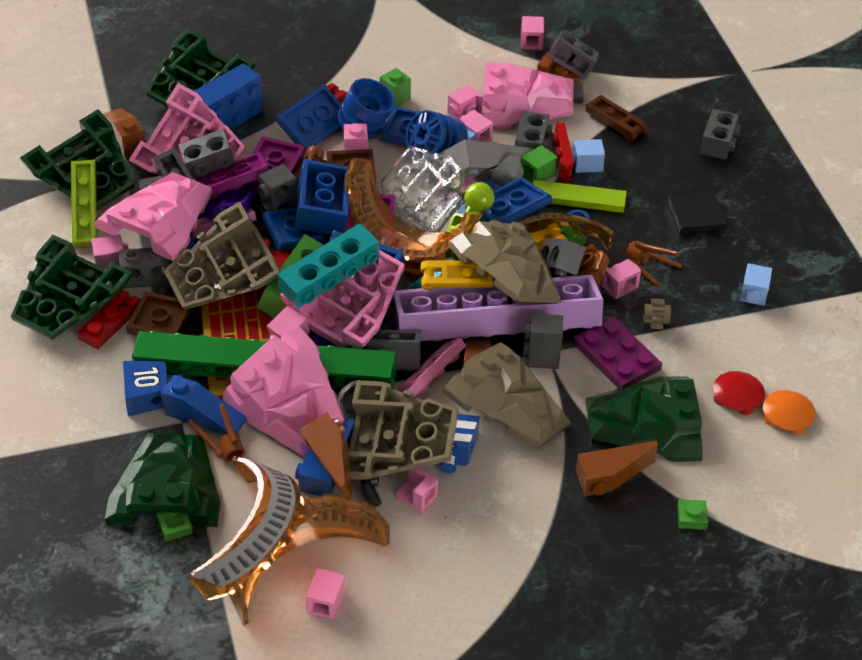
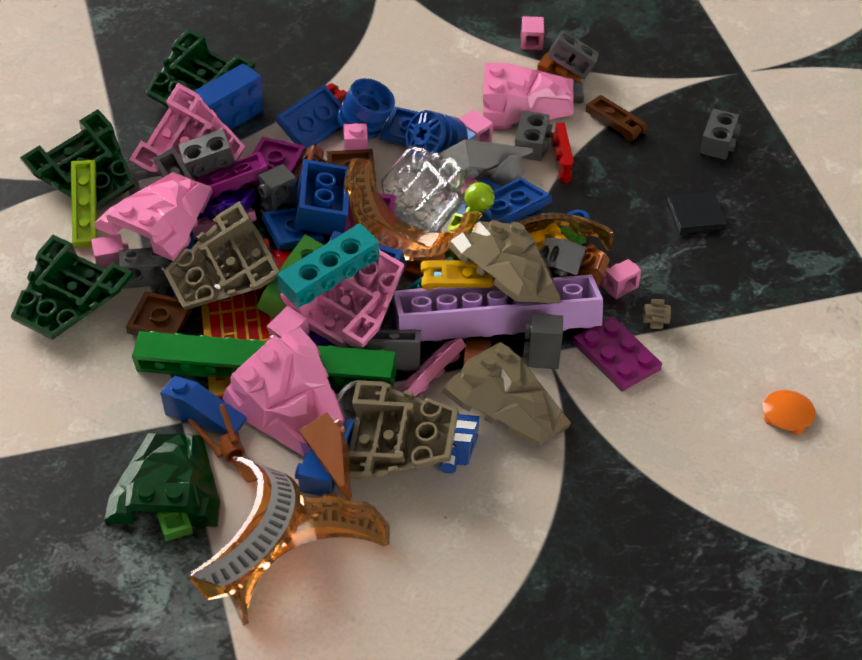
red plate [77,289,140,349] -> none
dark orange slope [103,108,145,158] -> none
blue torso [123,361,183,416] -> none
bright pink brick [306,568,345,620] -> none
black arm [360,477,382,509] -> none
bright green brick [380,68,411,107] -> none
bright pink panel [396,468,438,513] -> none
bright pink brick [447,85,483,118] -> none
bright green brick [521,145,558,184] -> none
lime tile [533,180,626,213] -> none
light blue brick [571,139,605,173] -> none
dark orange slope [576,441,658,496] -> none
dark green wedge [585,376,702,462] -> none
dark orange plant [625,240,682,285] -> none
bright green plate [677,499,708,530] -> none
red dish [713,371,765,415] -> none
light blue brick [740,263,772,306] -> none

